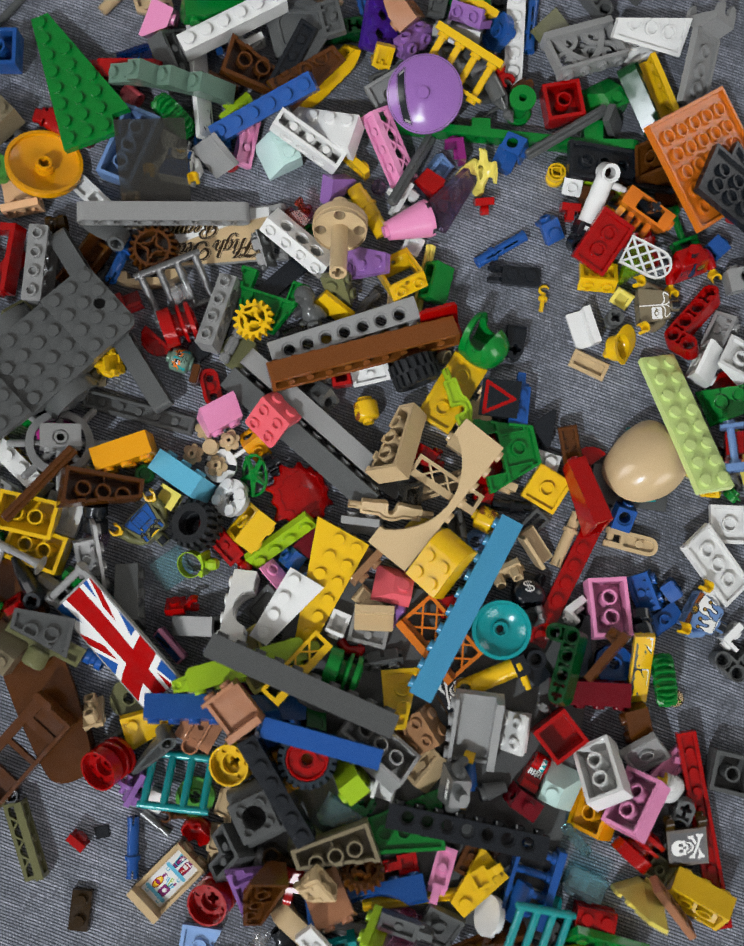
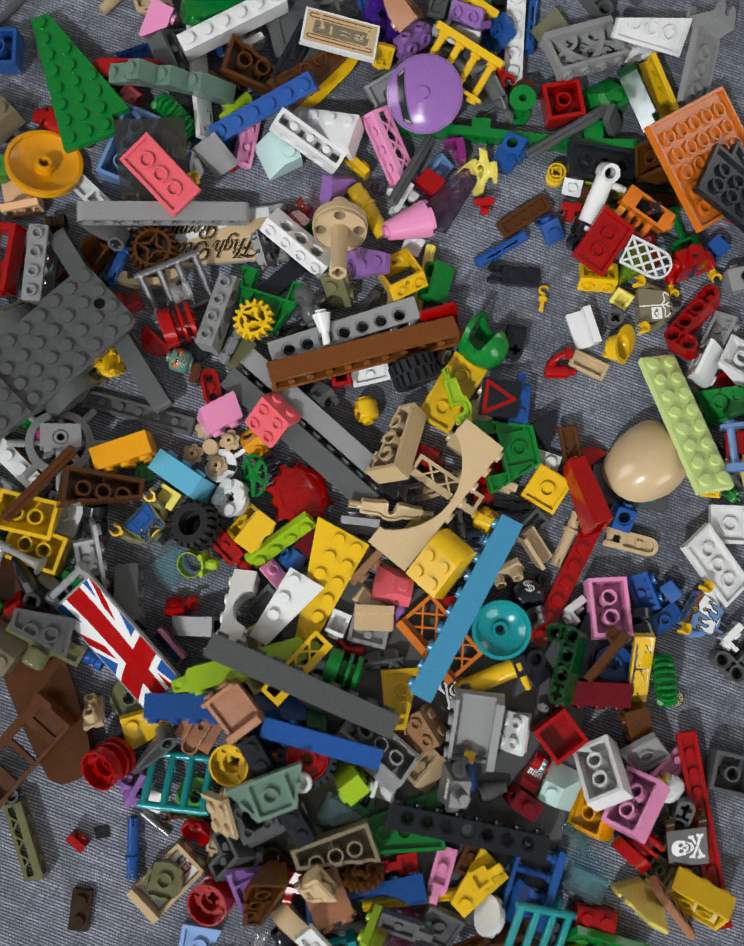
yellow tile [314,289,355,320] -> none
none -> coral tile [119,132,202,218]
none -> olive tile [144,859,185,901]
none -> tan piece [201,790,239,840]
none -> sand green wing [225,760,302,823]
none -> tile [299,6,380,64]
none -> white tile [299,771,312,794]
none -> white cone [311,309,331,346]
none -> reddish brown plate [495,193,552,240]
none -> red plant [544,346,576,379]

